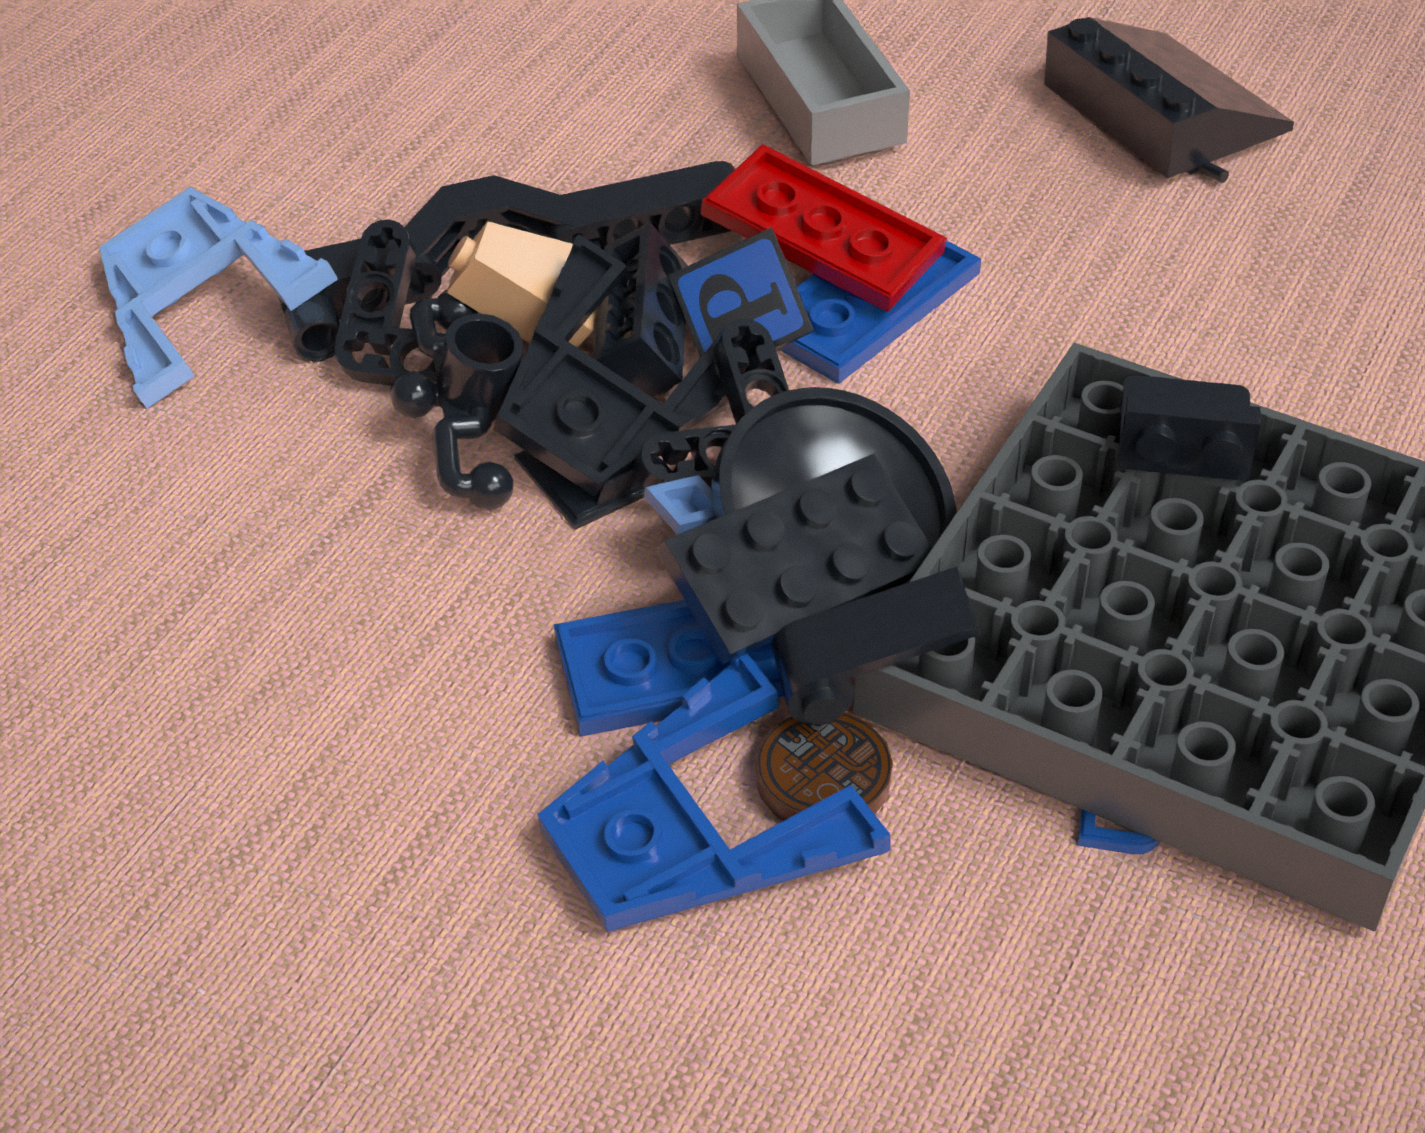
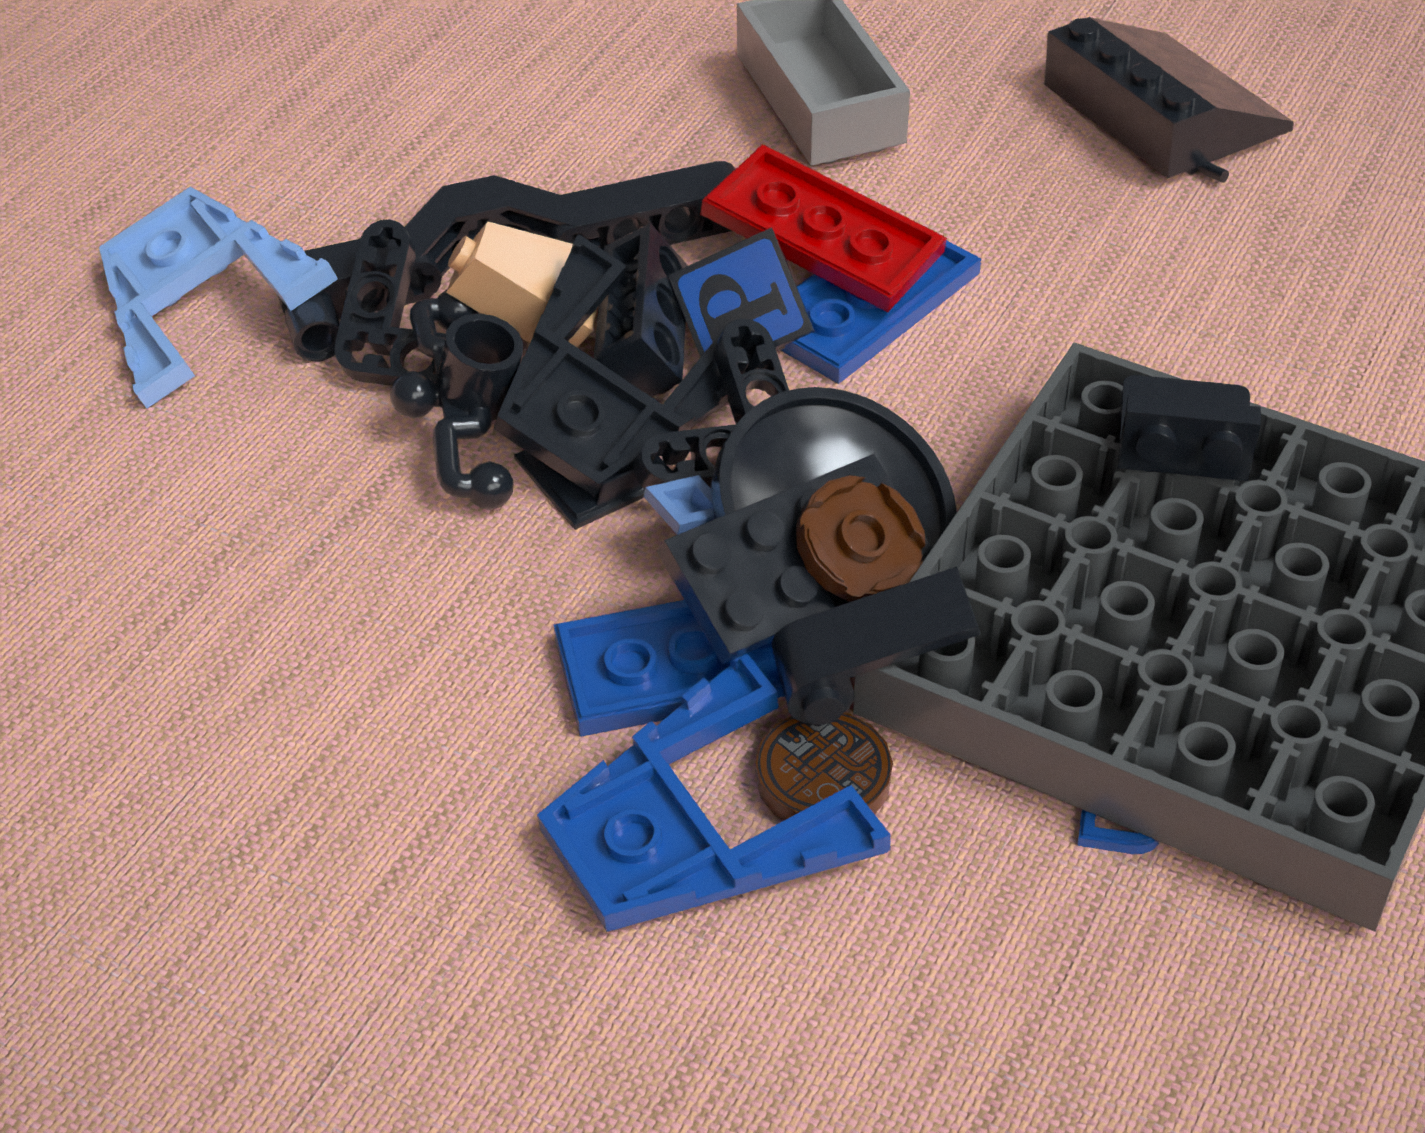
none -> reddish brown tile [796,475,925,602]

